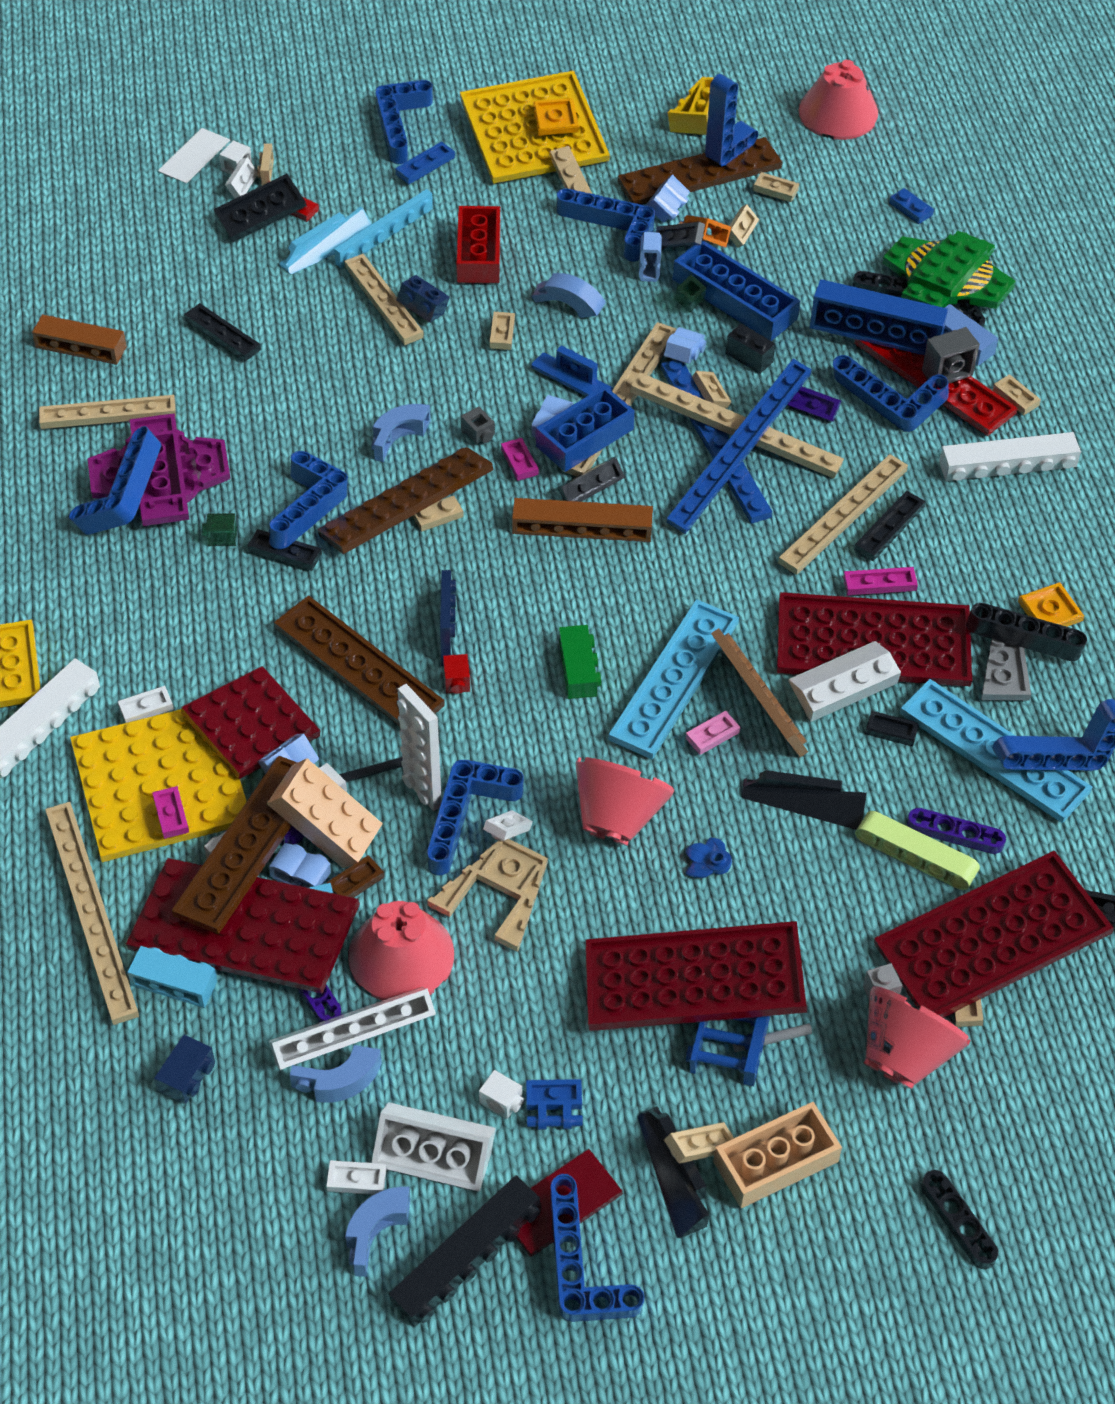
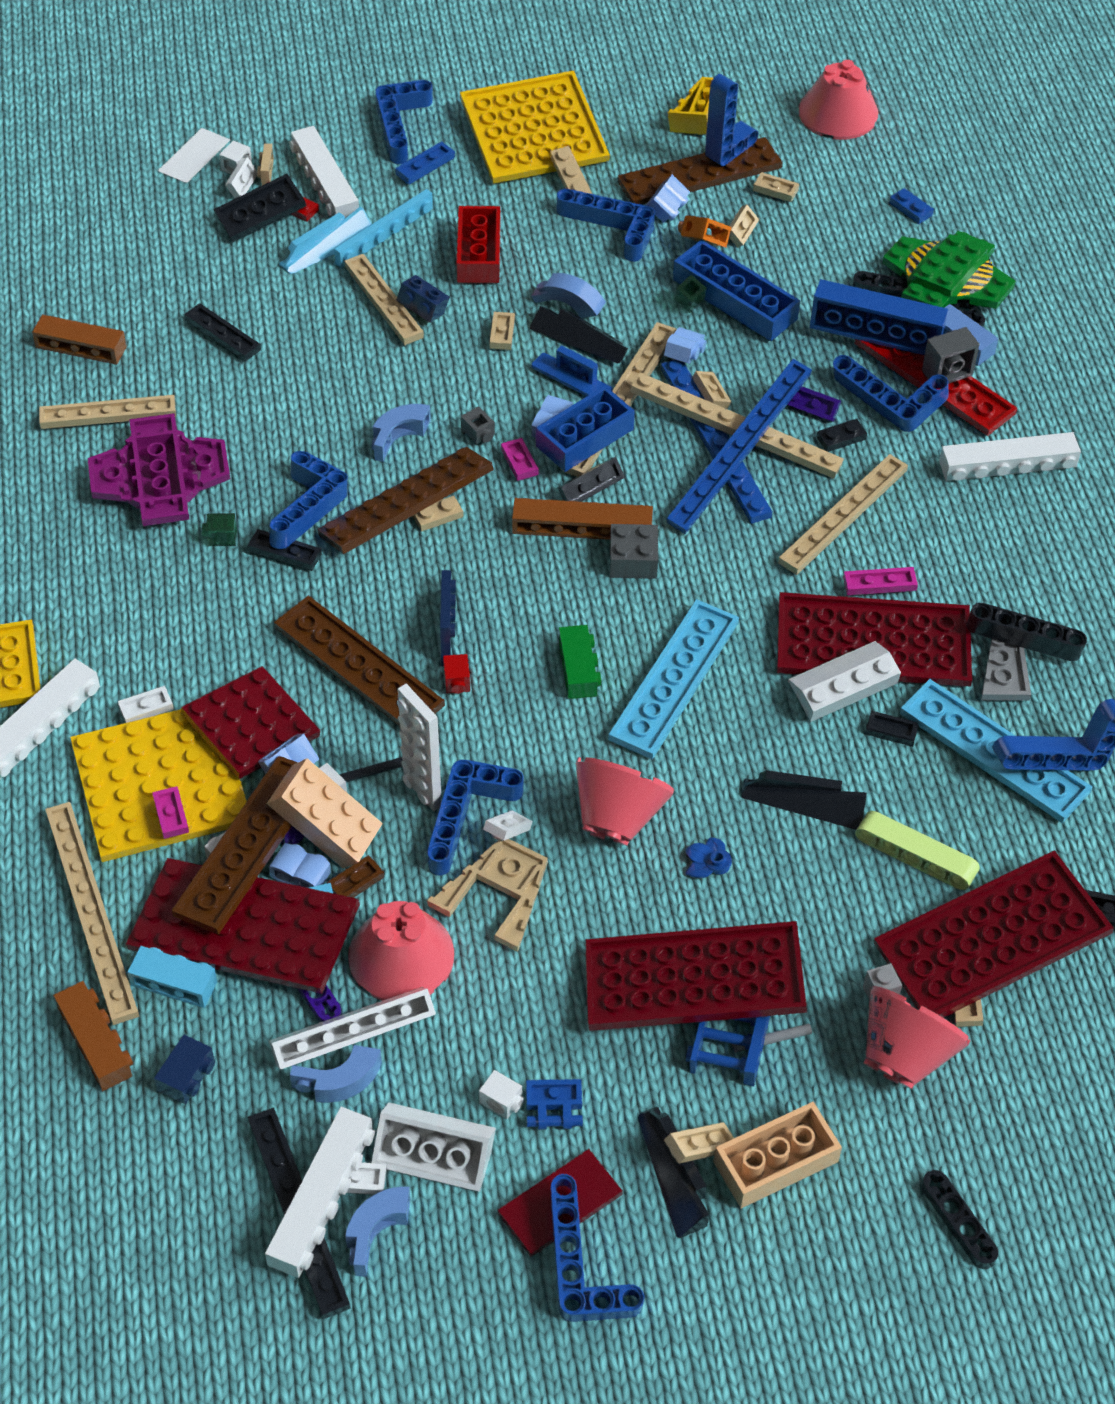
blue beam [69,426,161,535] -> none
black brick [388,1175,542,1327] -> none
light orange plate [533,98,579,136] -> none
light blue brick [639,232,662,282] -> none
dark grey plate [656,222,705,249] -> none
bright pink plate [685,711,740,755] -> none
medium nougat plate [711,628,808,758] -> none
black brick [726,323,776,374] -> none
black plate [854,490,926,561] -> none
dark purple beam [907,808,1006,854] -> none
tan plate [993,374,1041,415] -> none
light orange plate [1018,582,1084,627] -> none
none -> dark orange brick [53,981,134,1092]
none -> black plate [248,1107,351,1319]
none -> white brick [265,1107,375,1278]
none -> white brick [289,126,359,218]
none -> black wedge [530,306,628,363]
none -> dark grey brick [610,524,658,579]
none -> black plate [816,418,867,452]

